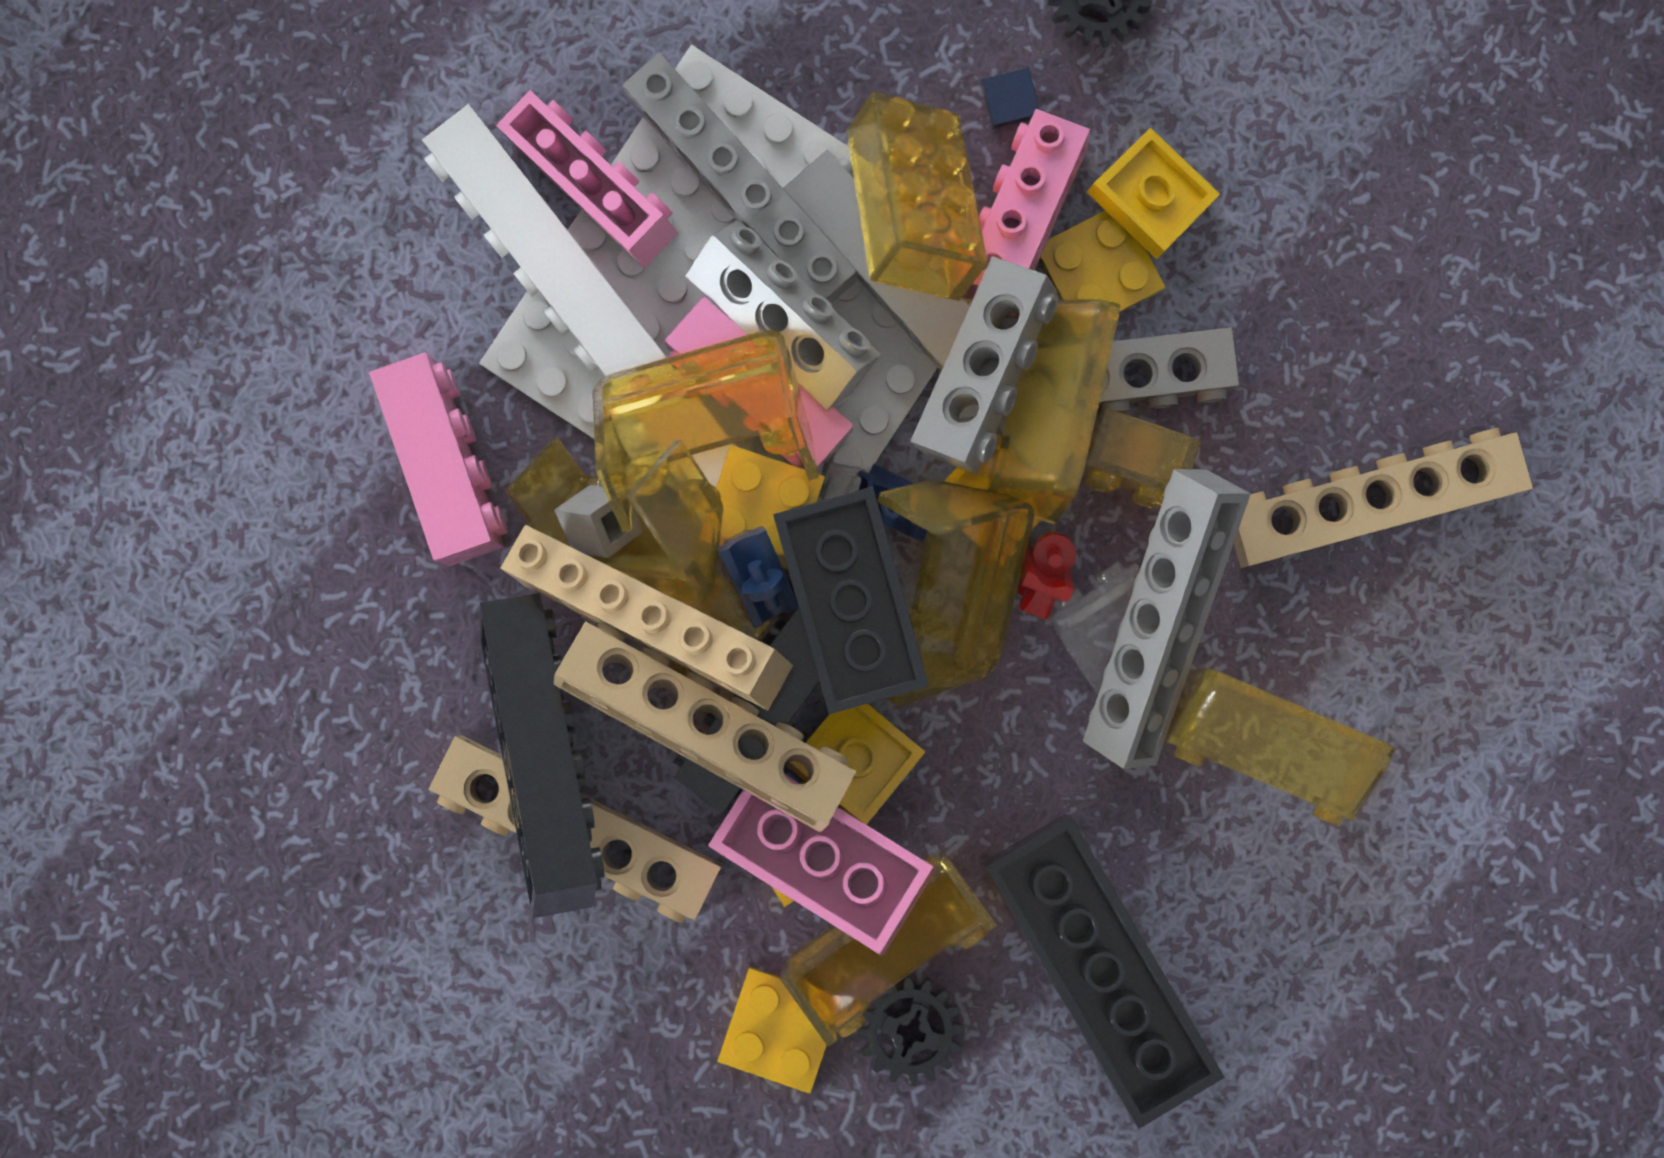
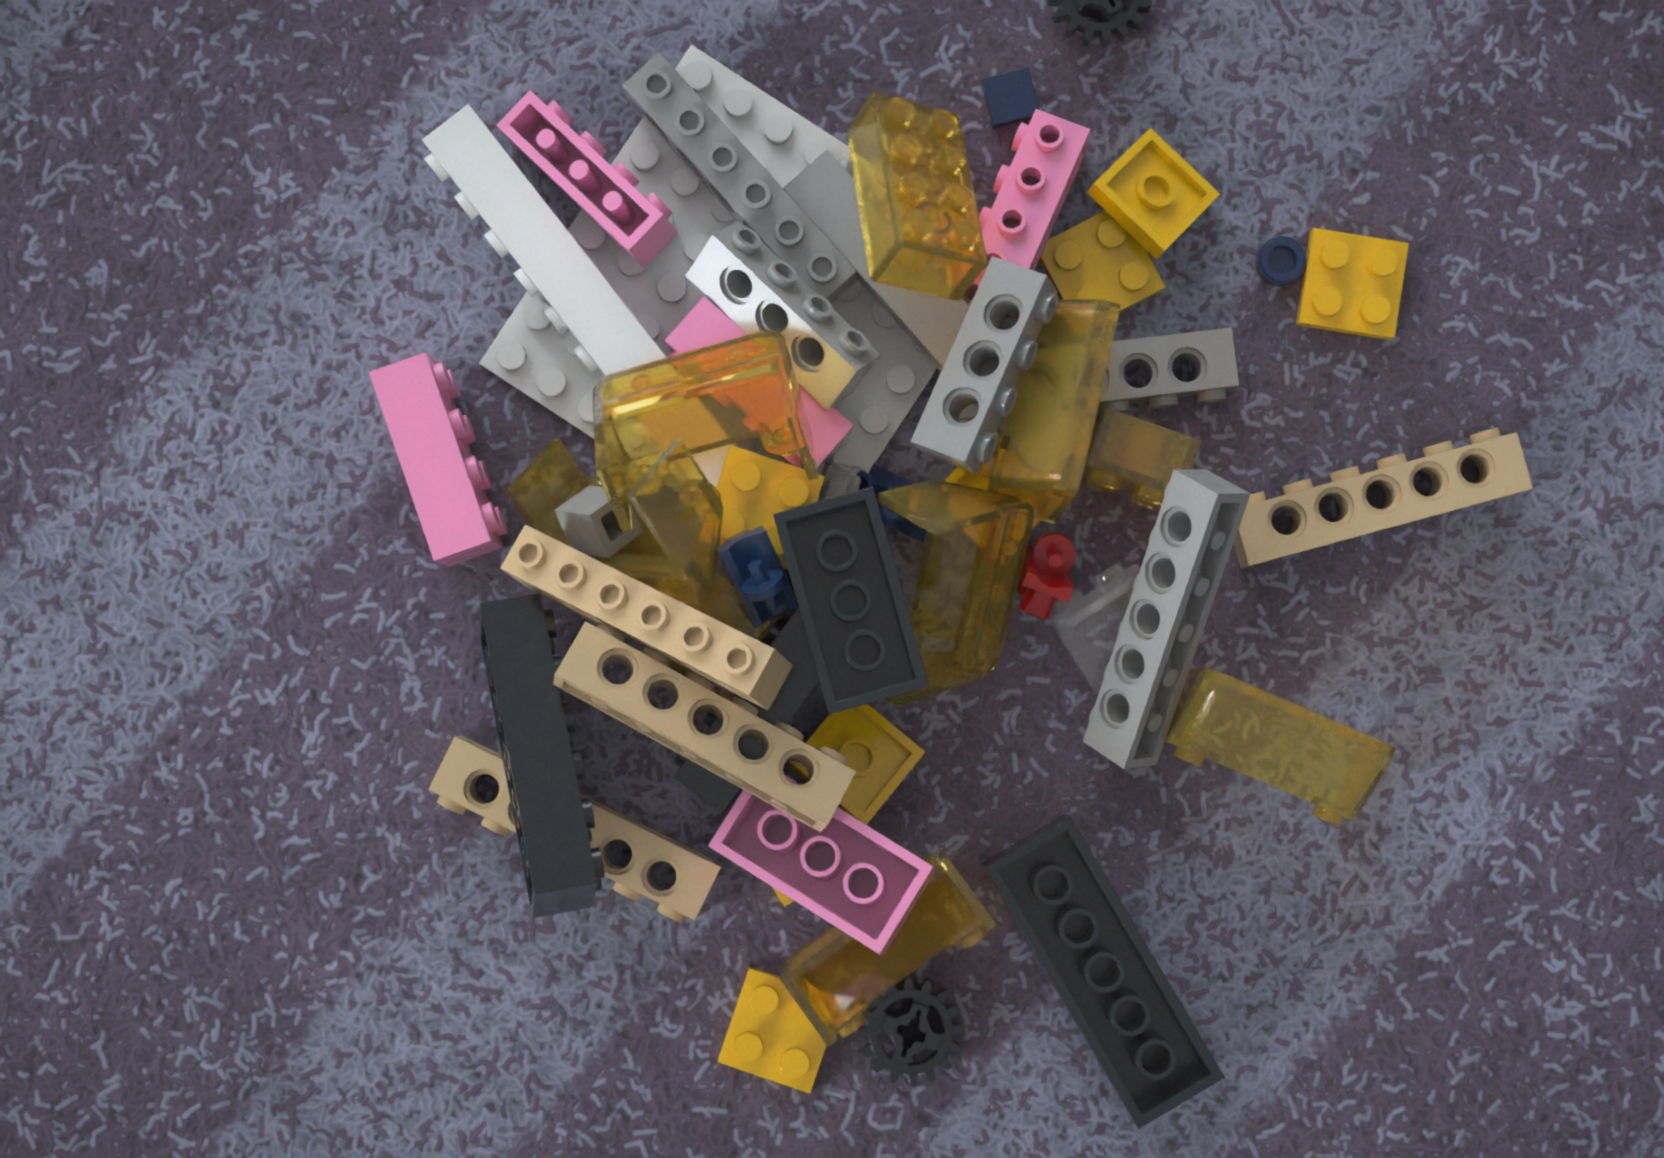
none -> dark blue tile [1255,236,1306,287]
none -> yellow plate [1296,228,1409,340]

